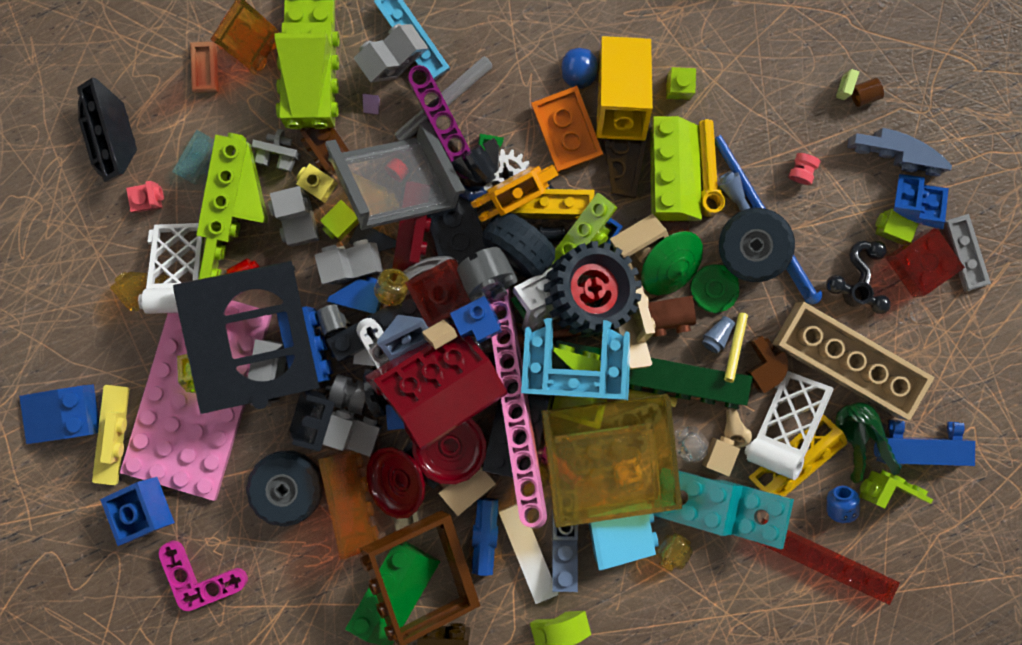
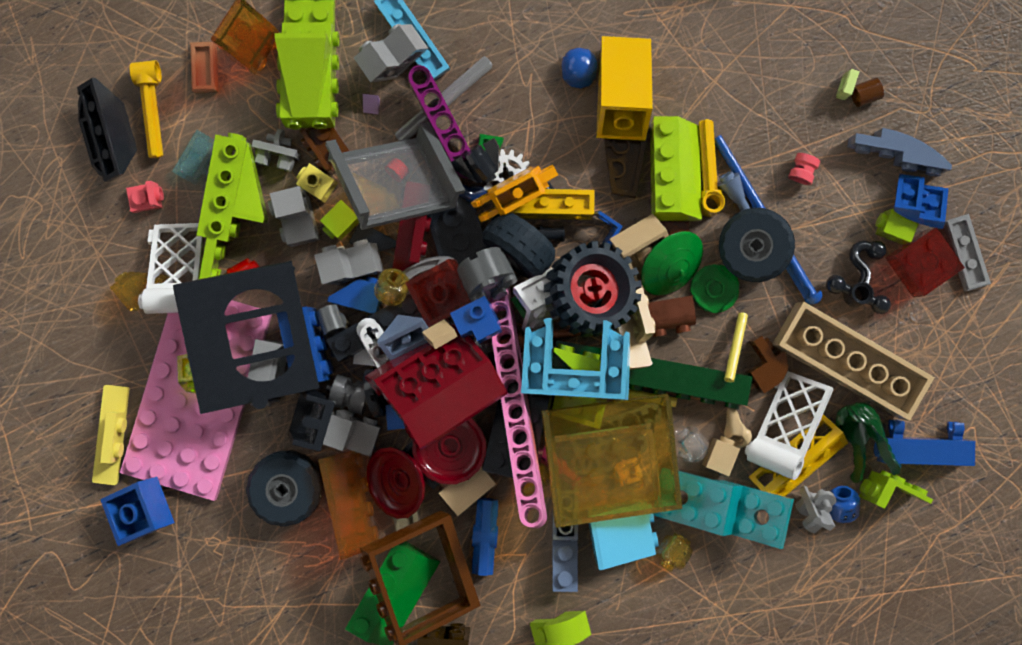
blue slope [19,384,99,444] -> none
dark pink beam [159,540,248,611] -> none
white tile [499,504,559,604] -> none
orange plate [531,86,603,173] -> none
lime bracket [549,193,617,269] -> none
lime brick [666,67,696,100] -> none
sand blue cone [702,316,735,354] -> none
clear red plate [754,518,900,605] -> none
none -> yellow axle [130,60,163,158]
none -> light grey hips [795,486,836,534]

